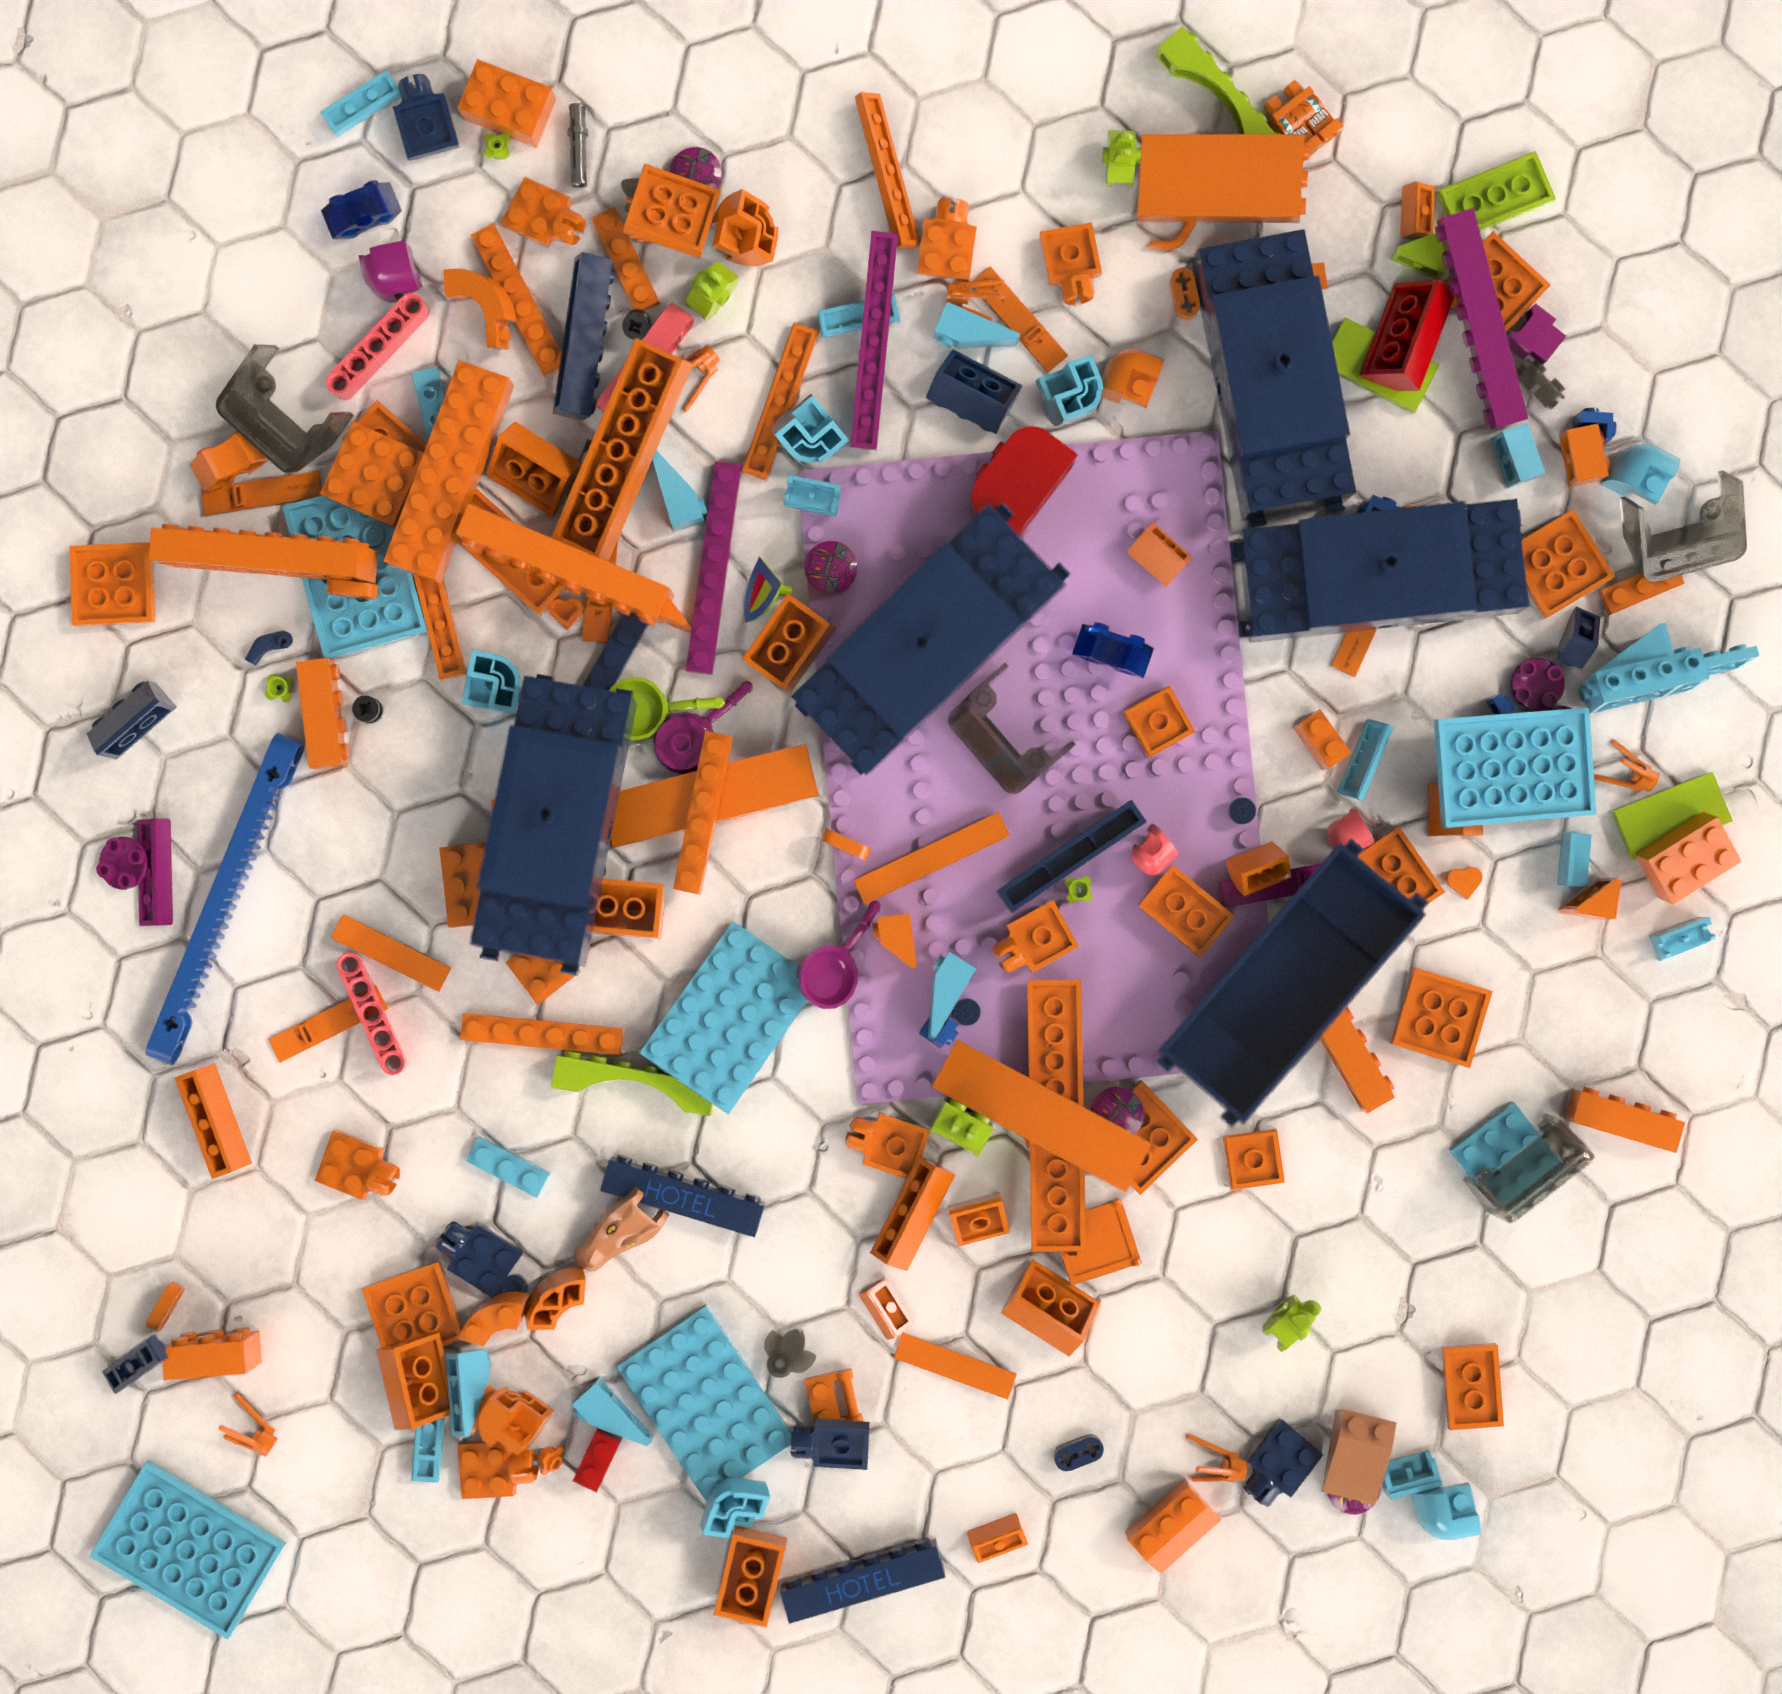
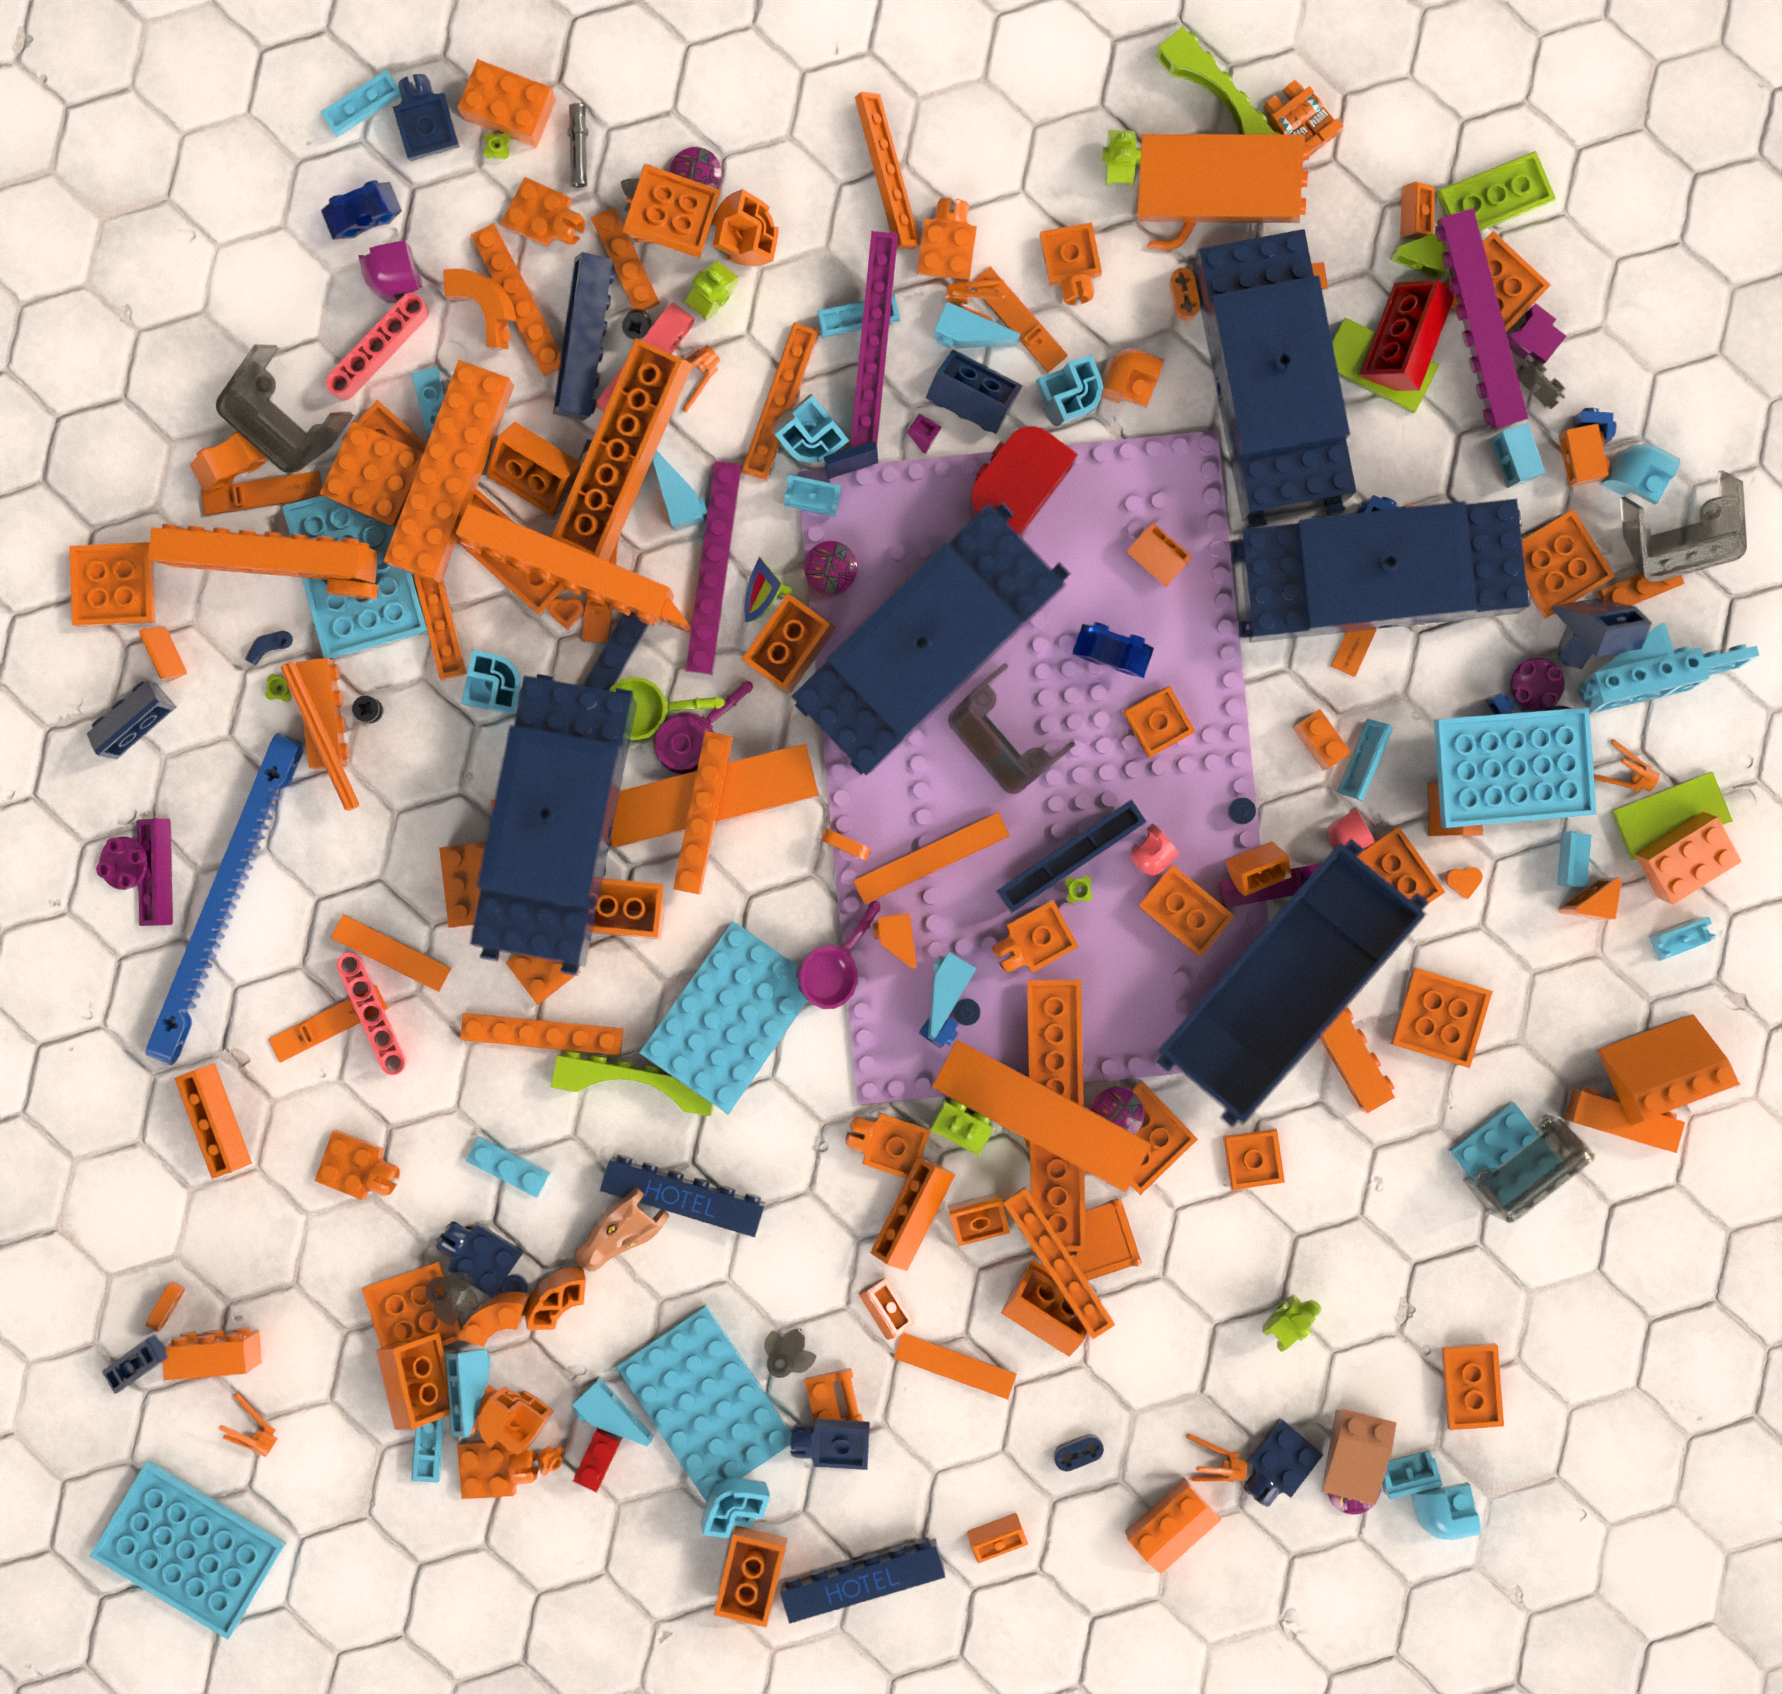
none -> orange slope [139,626,187,682]
none -> orange axle [281,662,359,811]
none -> clear smoke plate [426,1272,478,1326]
none -> dark blue tile [824,441,878,479]
none -> magenta slope [907,414,942,454]
none -> orange plate [1003,1187,1116,1340]
none -> dark blue slope [1551,598,1652,657]
none -> orange slope [1597,1014,1740,1126]

